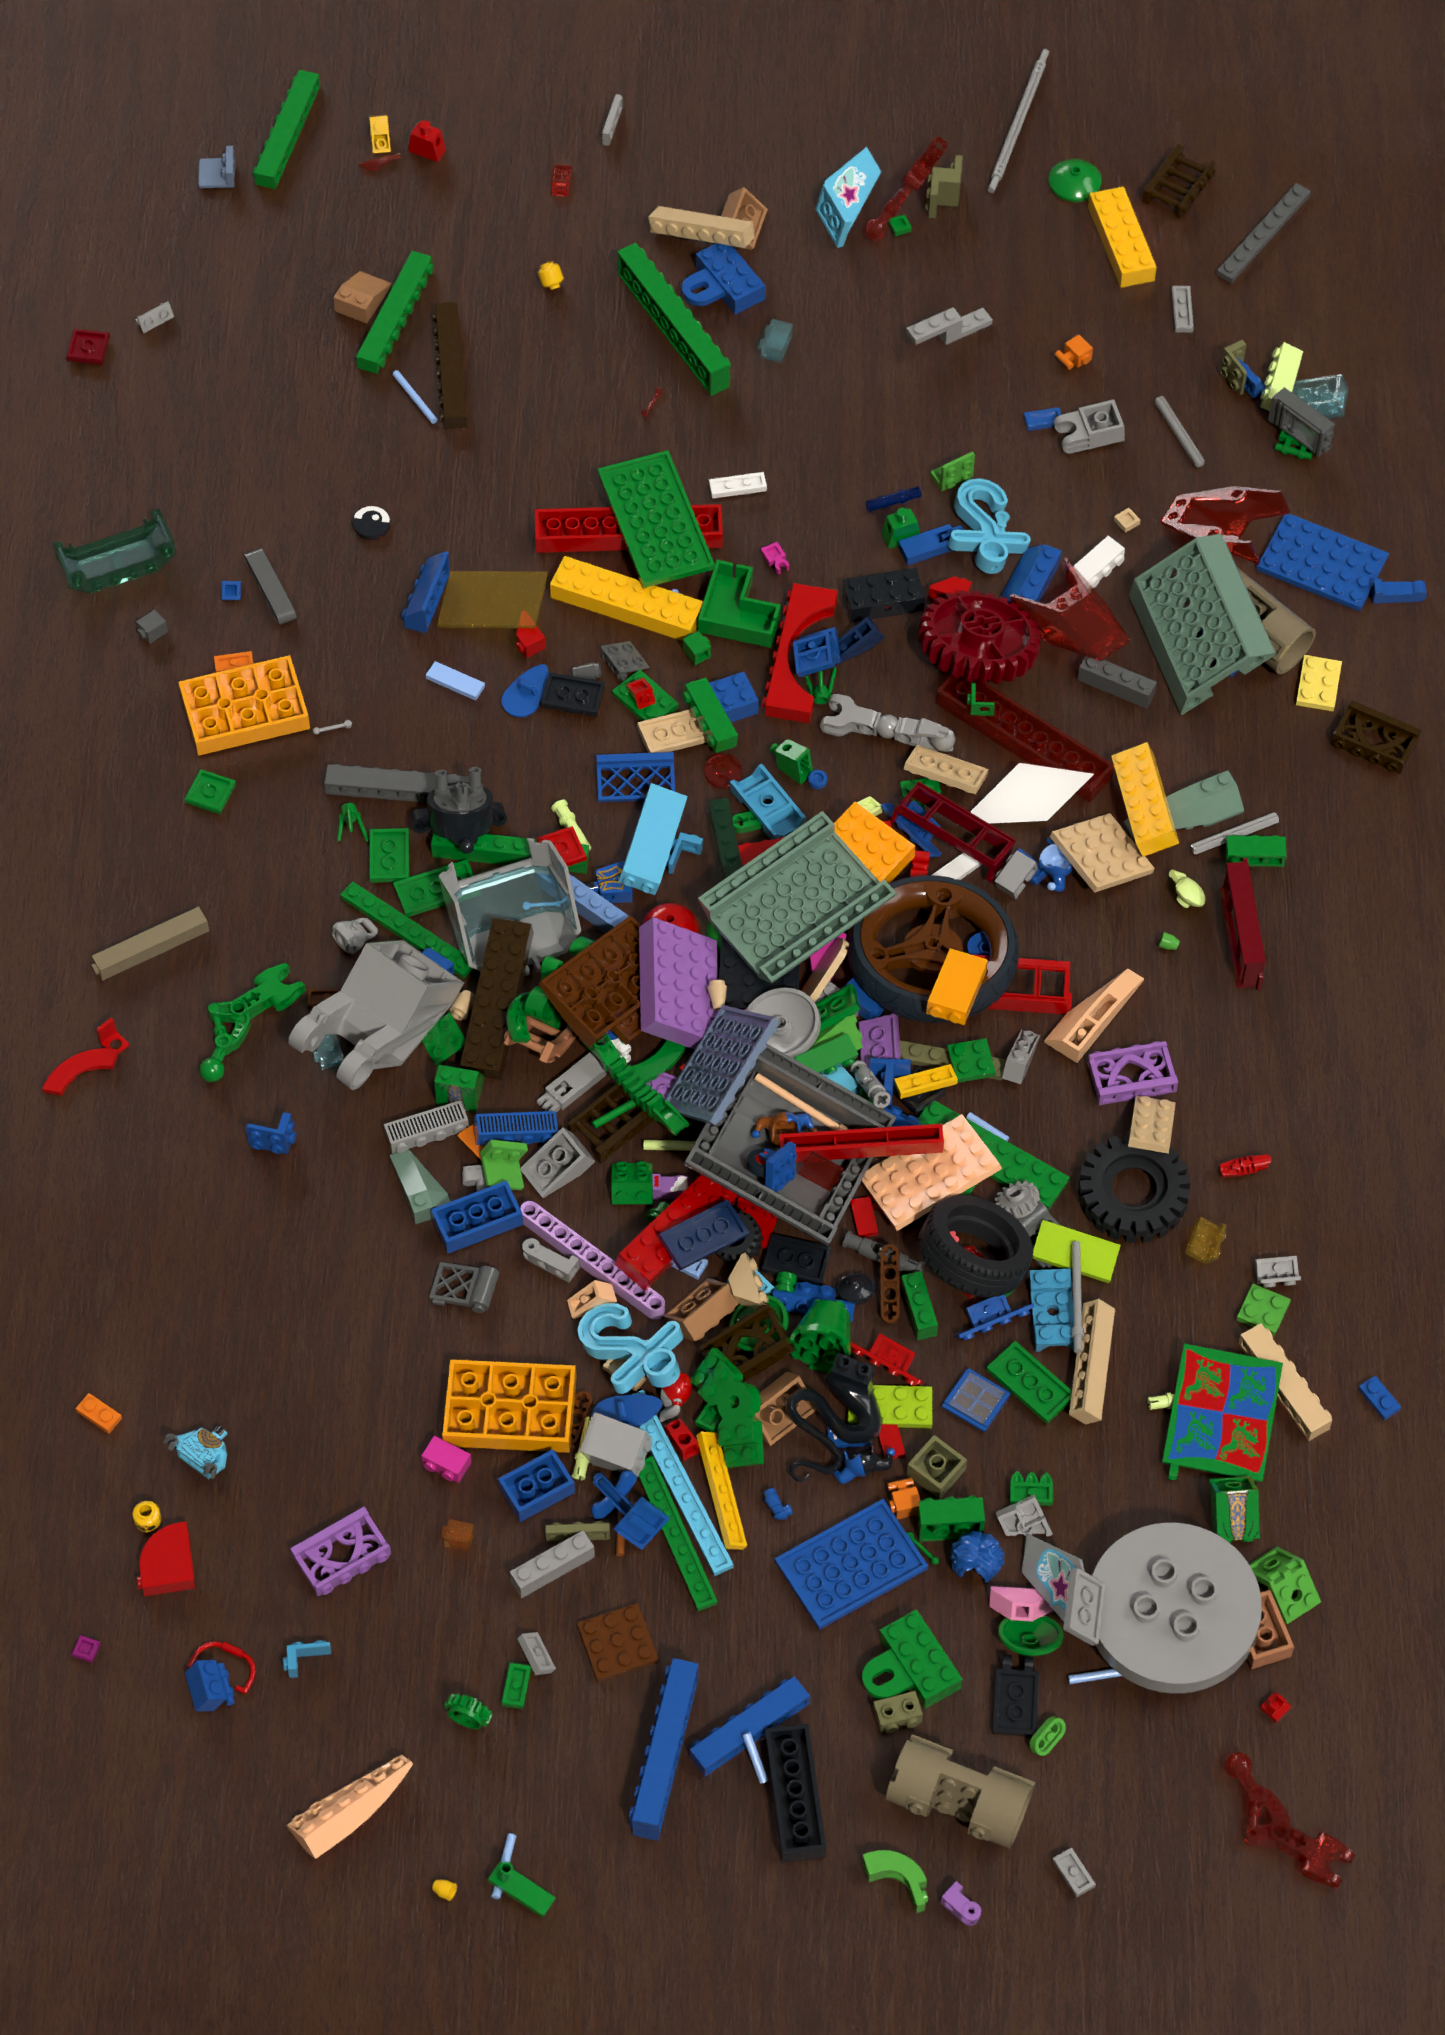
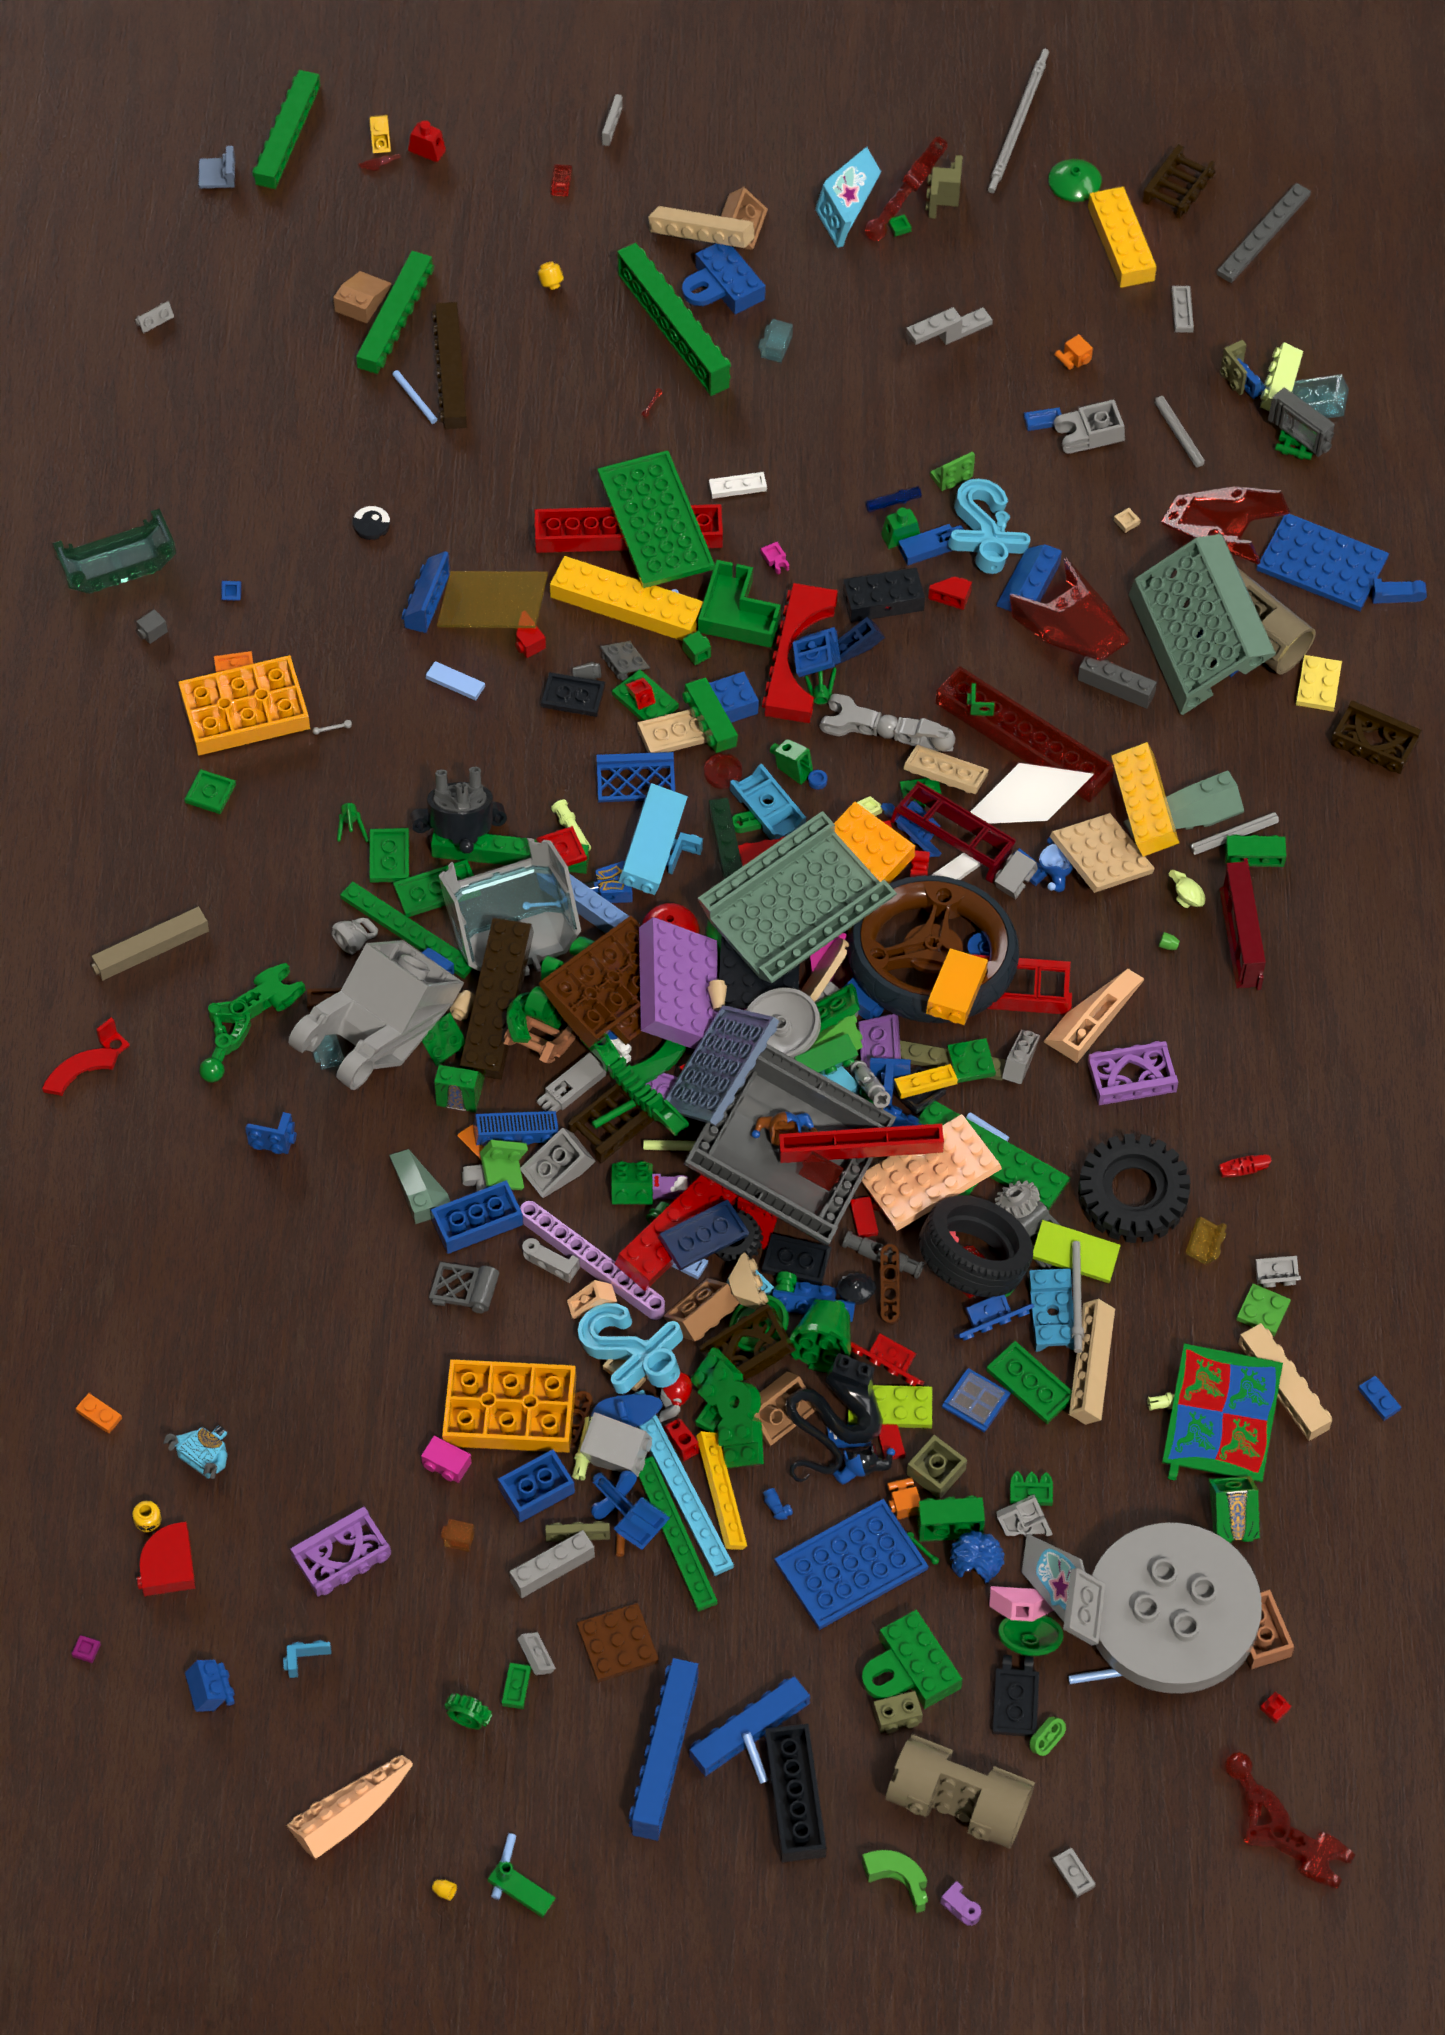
dark red plate [66,329,110,365] -> none
red piece [187,1641,256,1694] -> none
dark grey beam [244,548,296,626] -> none
dark grey brick [324,764,482,803] -> none
light grey brick [384,1100,469,1154] -> none
blue shield [502,664,549,718] -> none
blue plate [747,1141,797,1193] -> none
light nougat bar [754,1073,848,1131] -> none
green brick [900,1271,938,1341] -> none
dark red gear [918,590,1041,684] -> none
white brick [1070,536,1125,592] -> none
tan plate [1128,1096,1176,1154] -> none
bright green bracket [1249,1547,1321,1624] -> none

